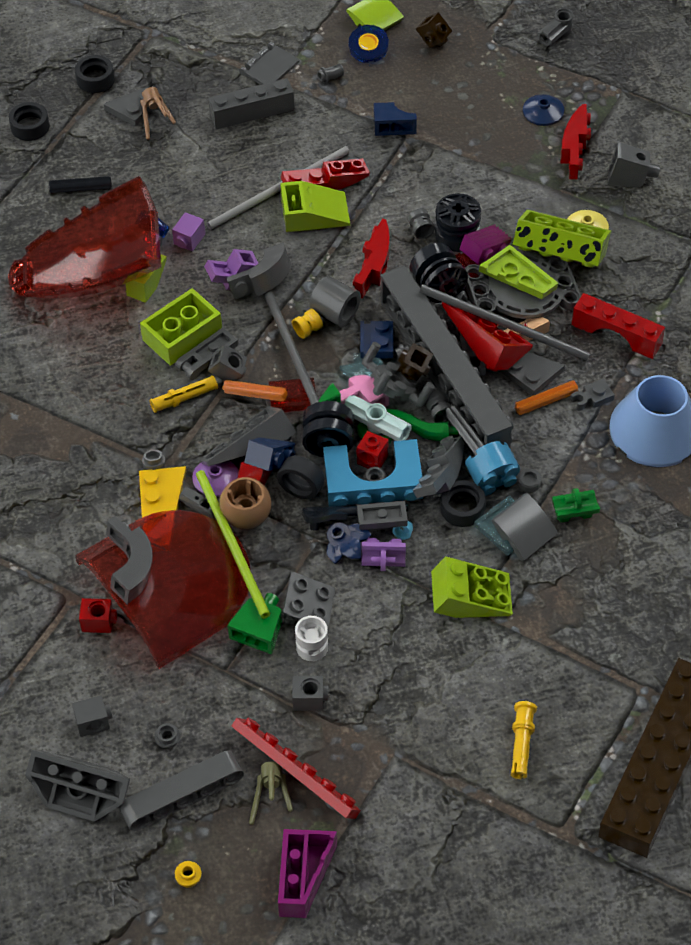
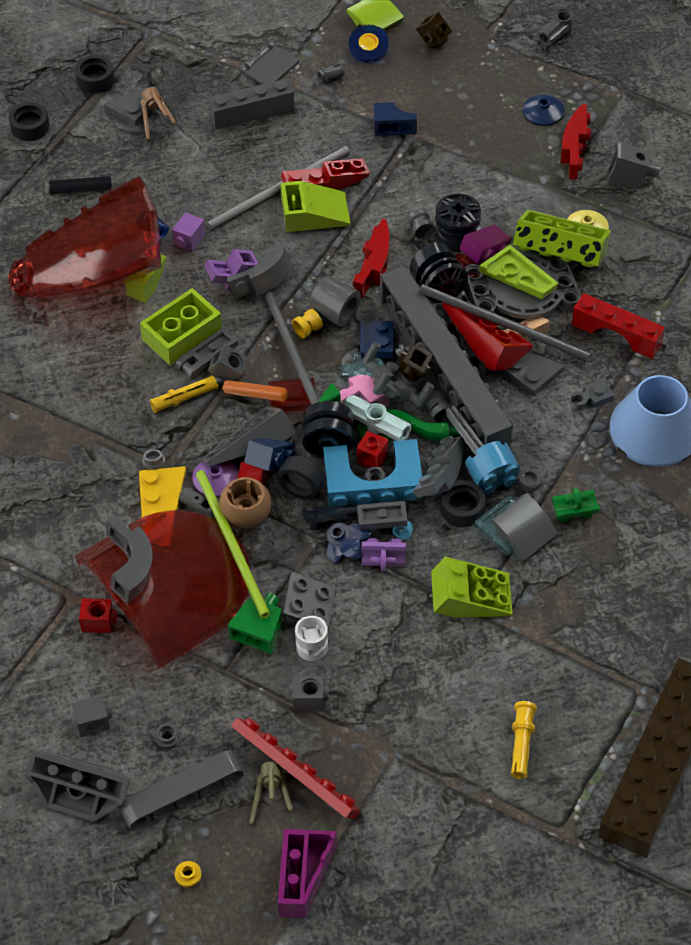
orange axle [515,380,578,415] -> none

